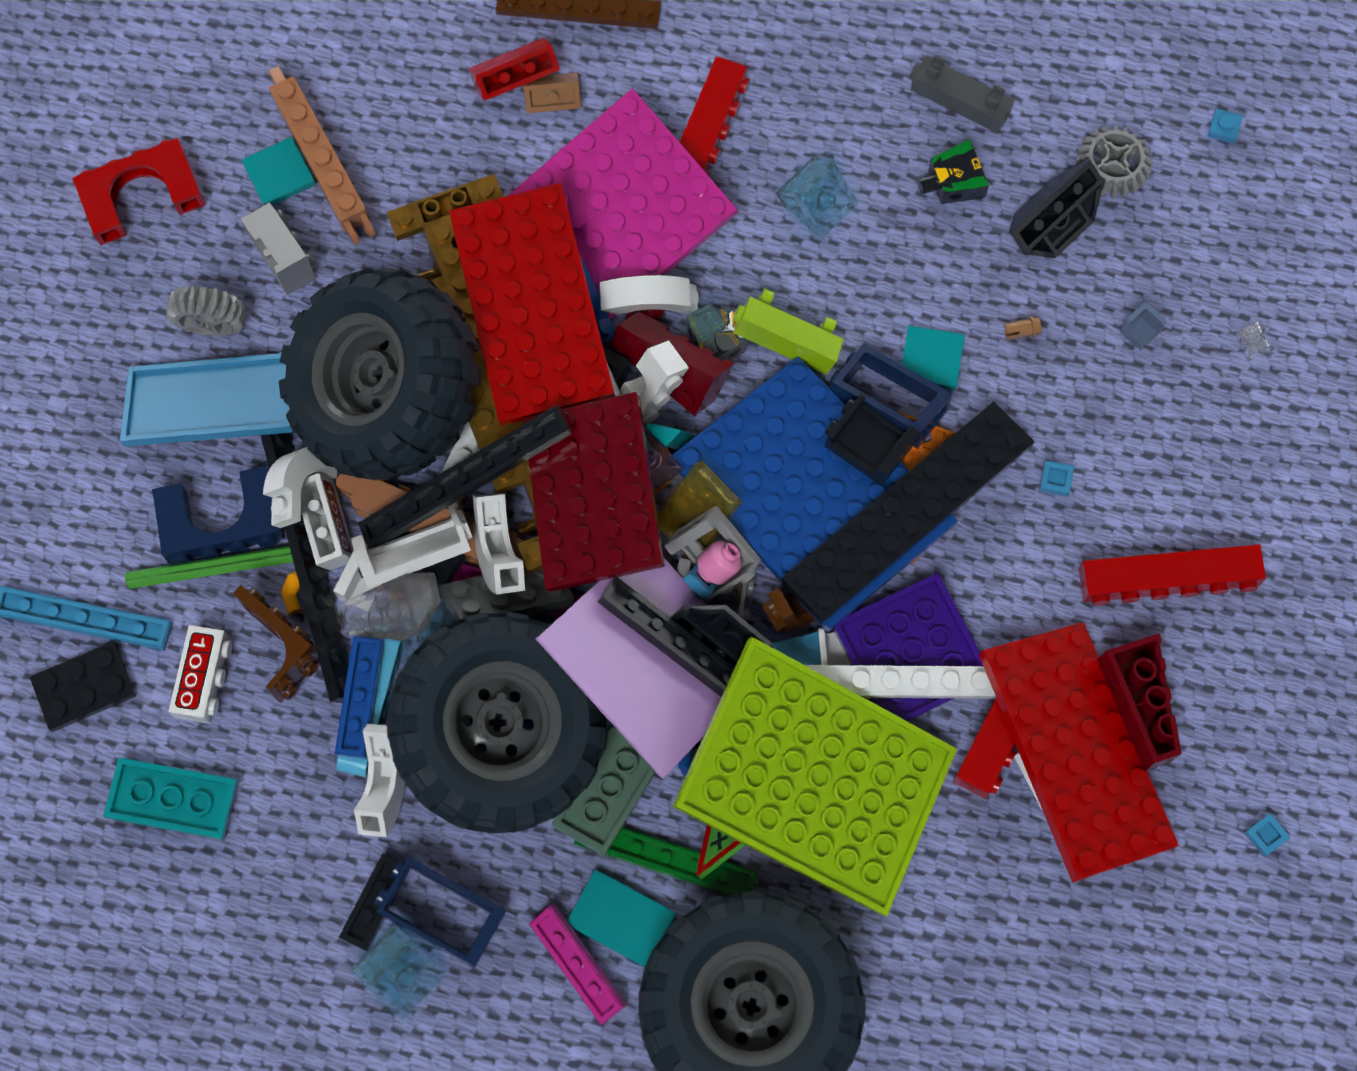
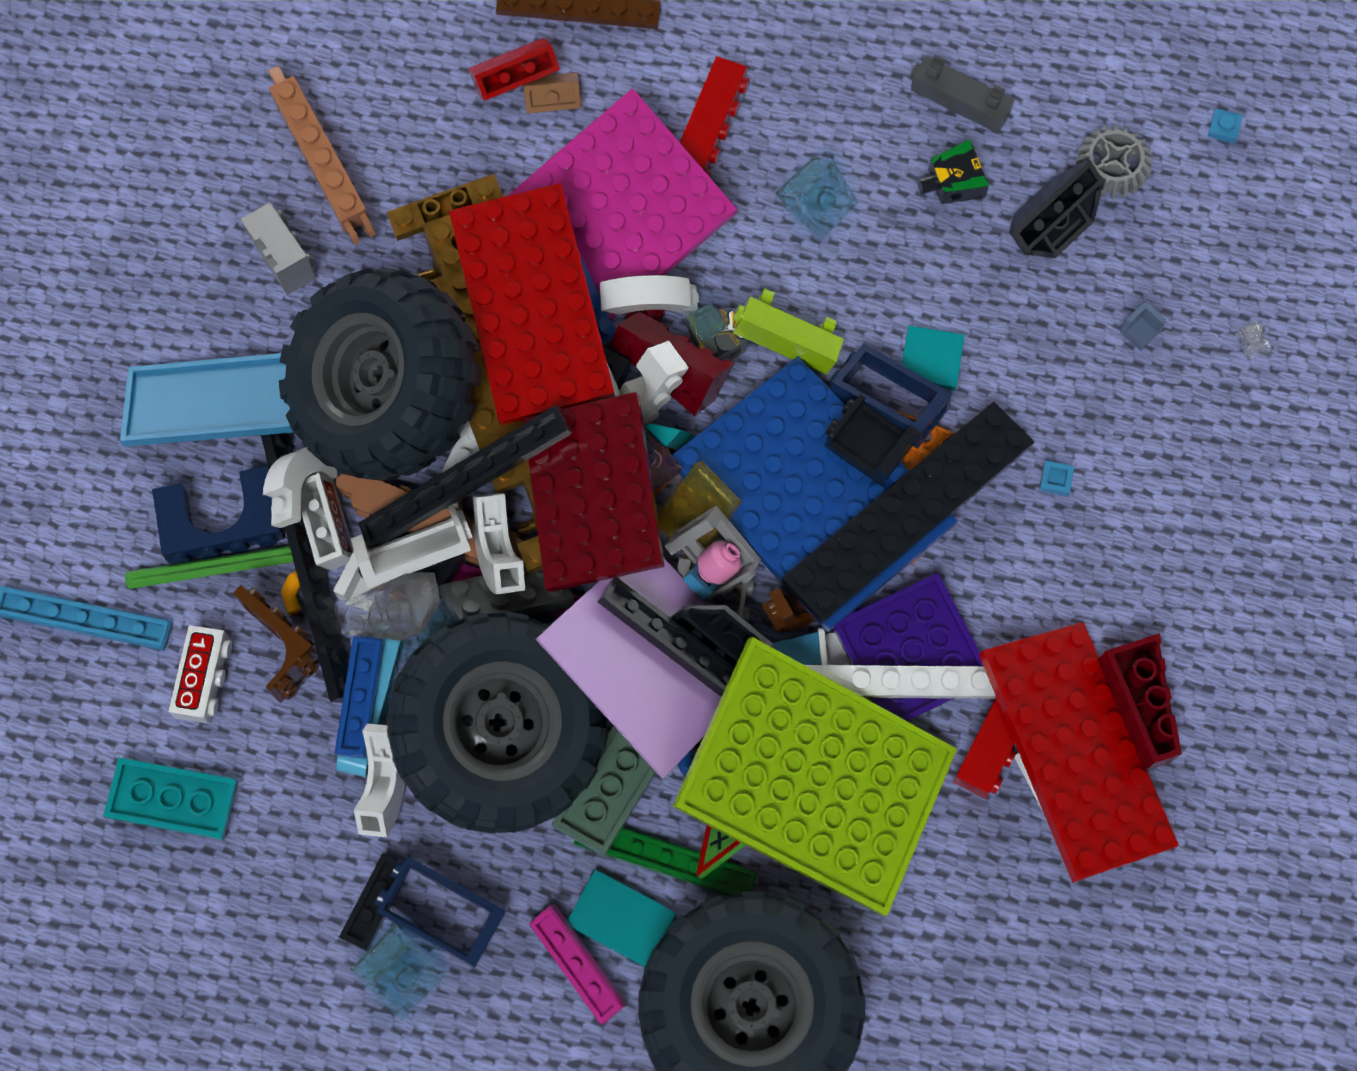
black plate [30,641,137,732] -> none
red arch [72,138,206,246] -> none
light grey gear [166,285,245,337] -> none
teal tile [241,137,316,206] -> none
medium nougat pin [1004,315,1042,341] -> none
red brick [1078,544,1266,606] -> none
dark azure plate [1244,813,1291,857] -> none

